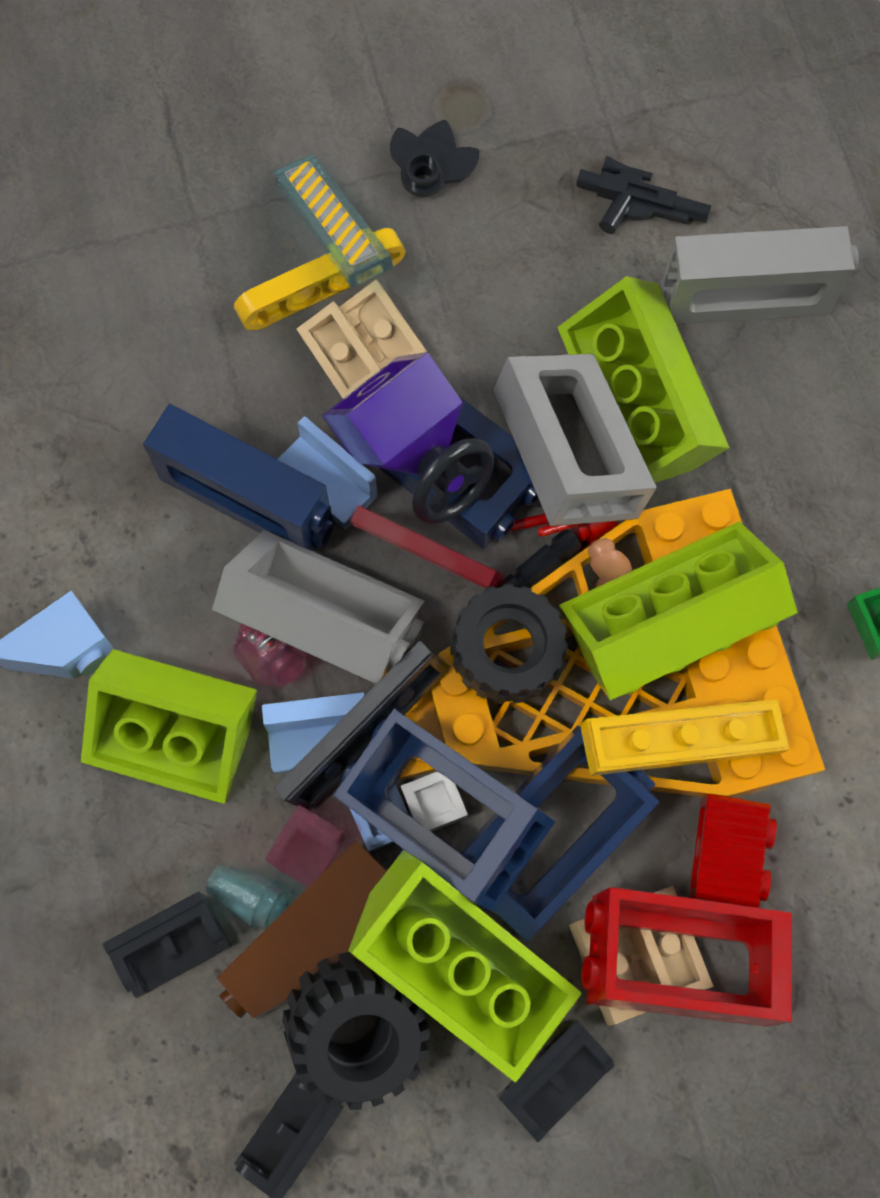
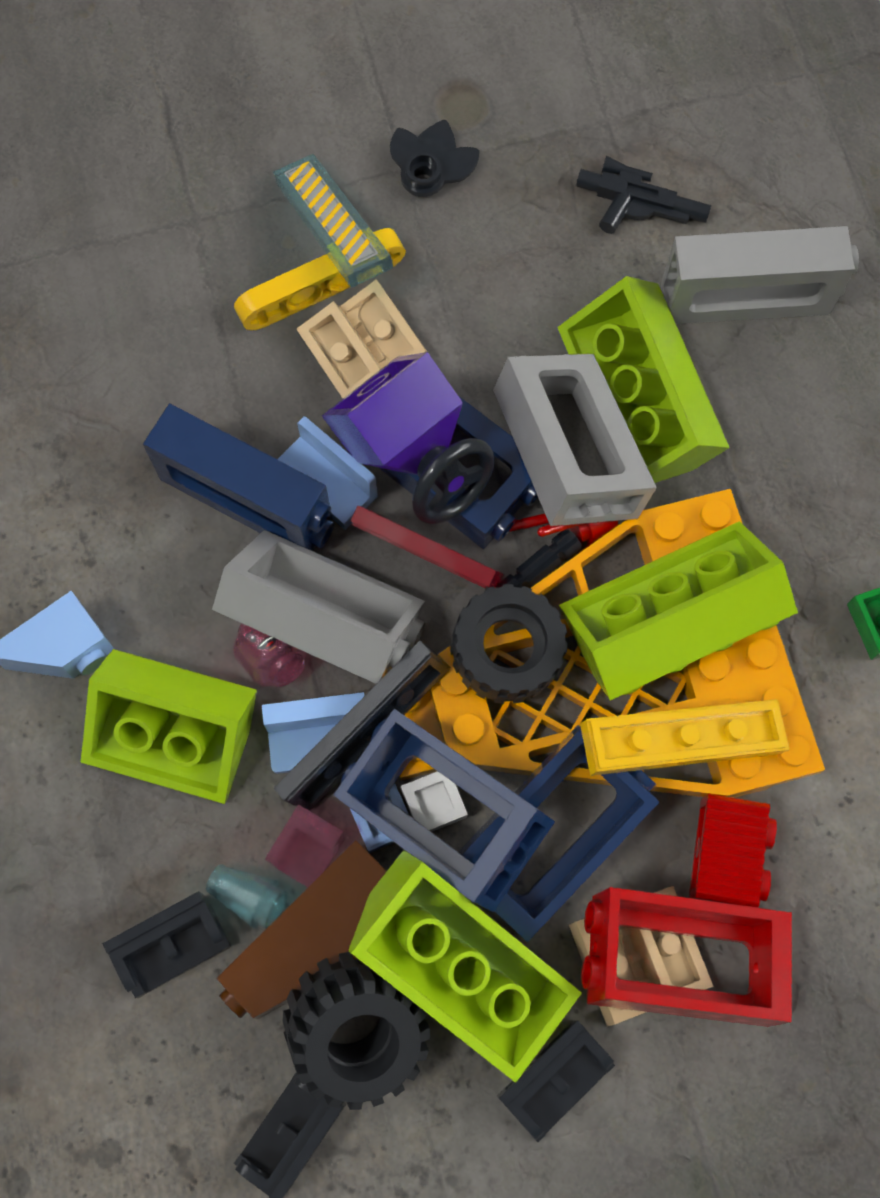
nougat arm [588,538,632,588] -> none

